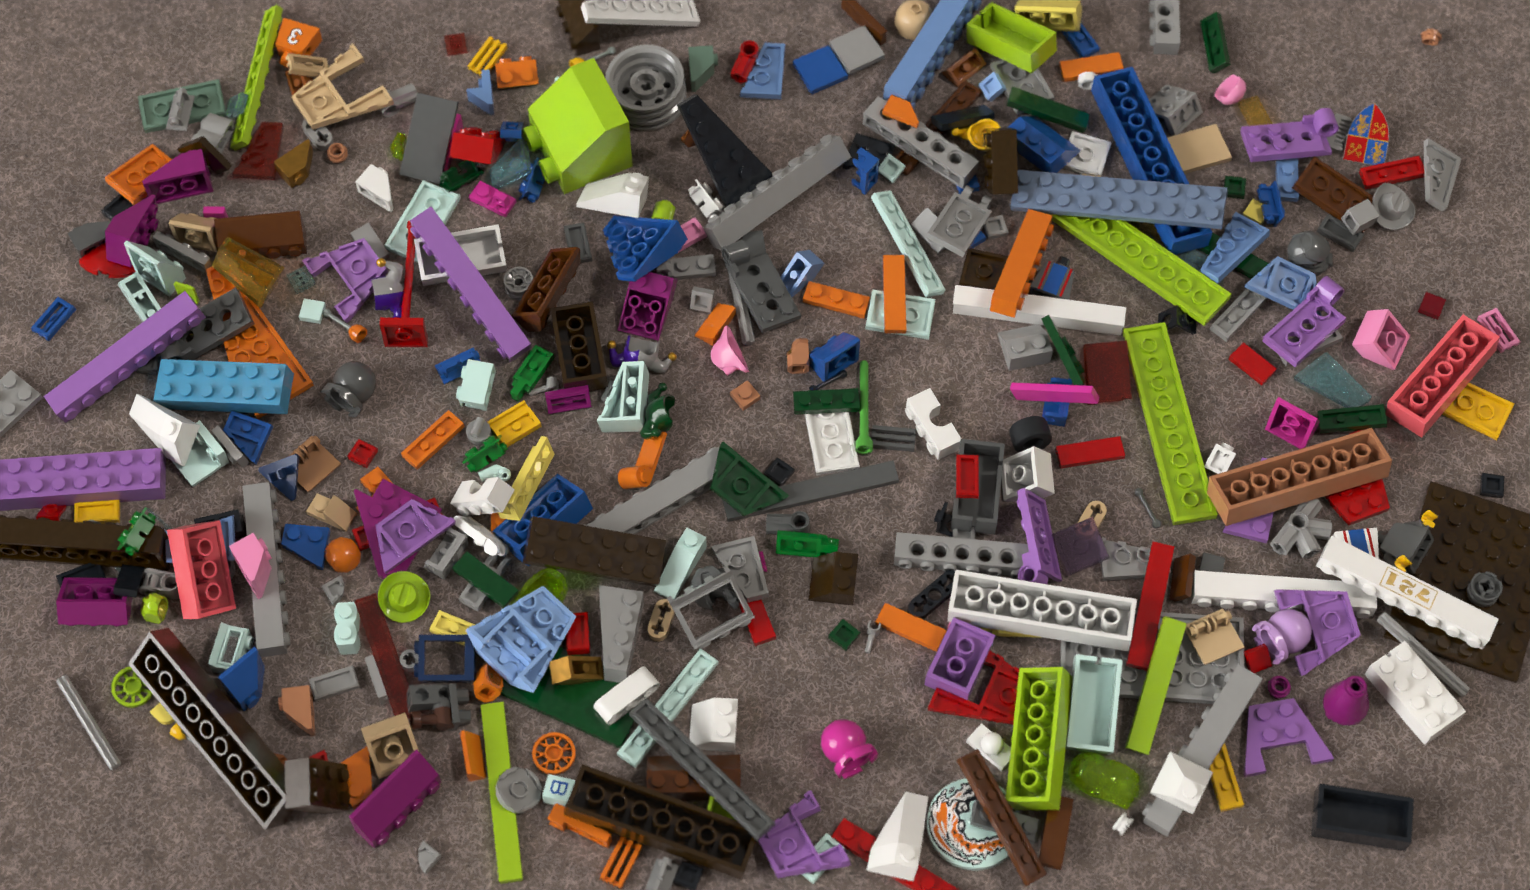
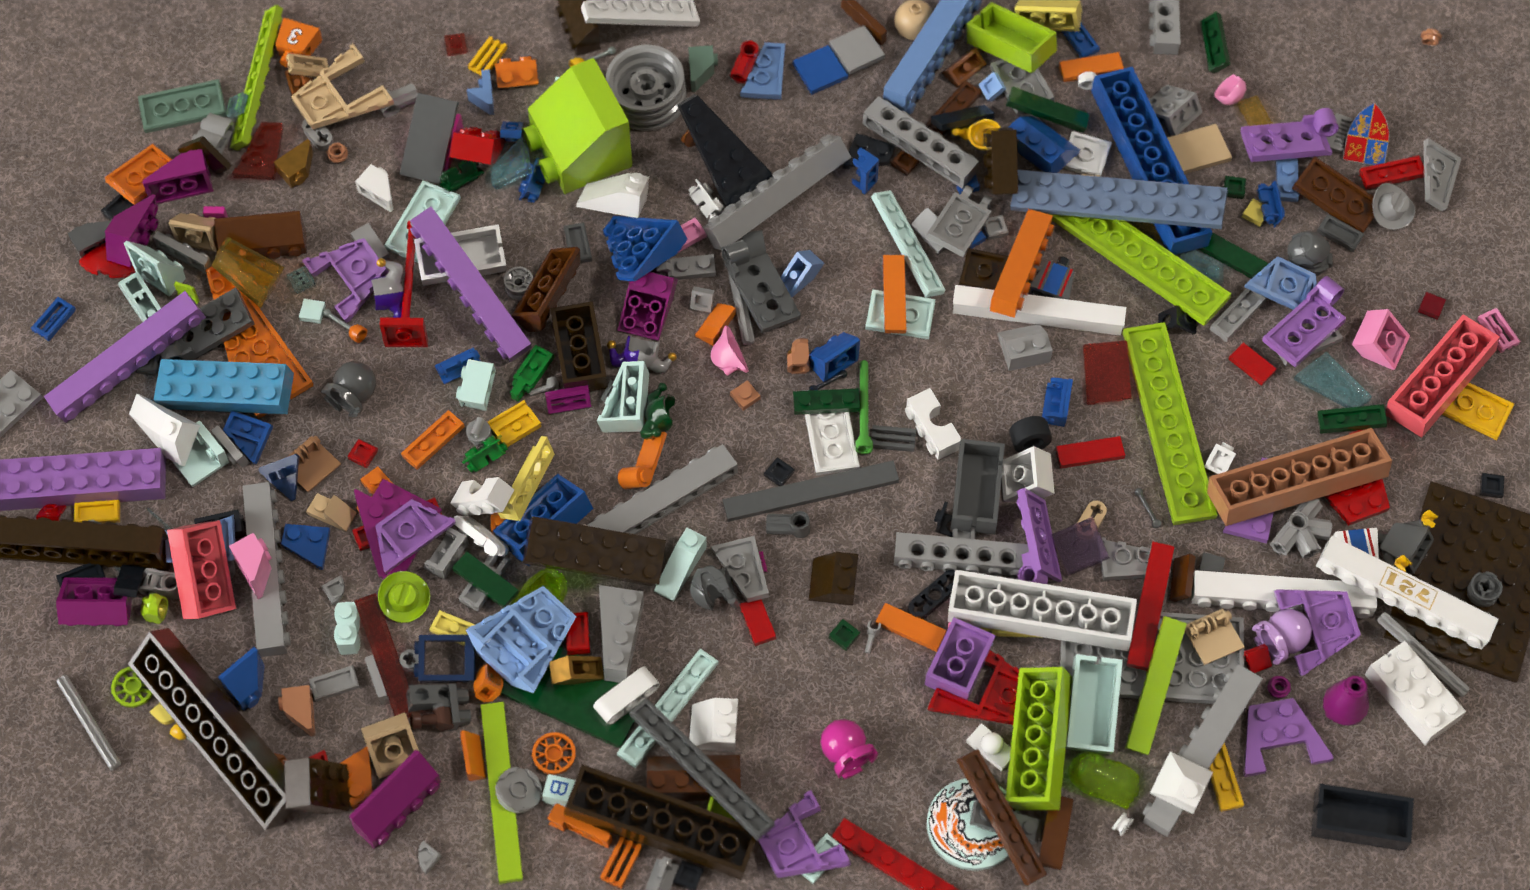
green hinge [117,507,156,555] -> none
light grey hinge [166,88,195,131] -> none
light aqua window [208,622,254,674] -> none
orange hair [324,537,361,573] -> none
clear neon green arm [390,132,406,161] -> none
dark pink hinge [469,181,516,218] -> none
light aqua arm [478,464,511,482] -> none
tan beam [648,599,675,642] -> none
lime brick [651,200,676,220] -> none
light grey window [667,566,755,650] -> none
dark green wing [710,441,789,517] -> none
green hinge [776,530,839,558] -> none
orange plate [803,281,870,318] -> none
white wedge [867,792,928,881] -> none
light aqua tile [878,154,906,183] -> none
orange tile [882,95,919,128] -> none
red tile [956,454,979,499] -> none
dark pink tile [1010,382,1100,404] -> none
dark green wing [1041,315,1085,385] -> none
medium blue wing [1201,212,1270,284] -> none
dark pink slope [1265,397,1320,449] -> none
light grey brick [1341,199,1380,235] -> none

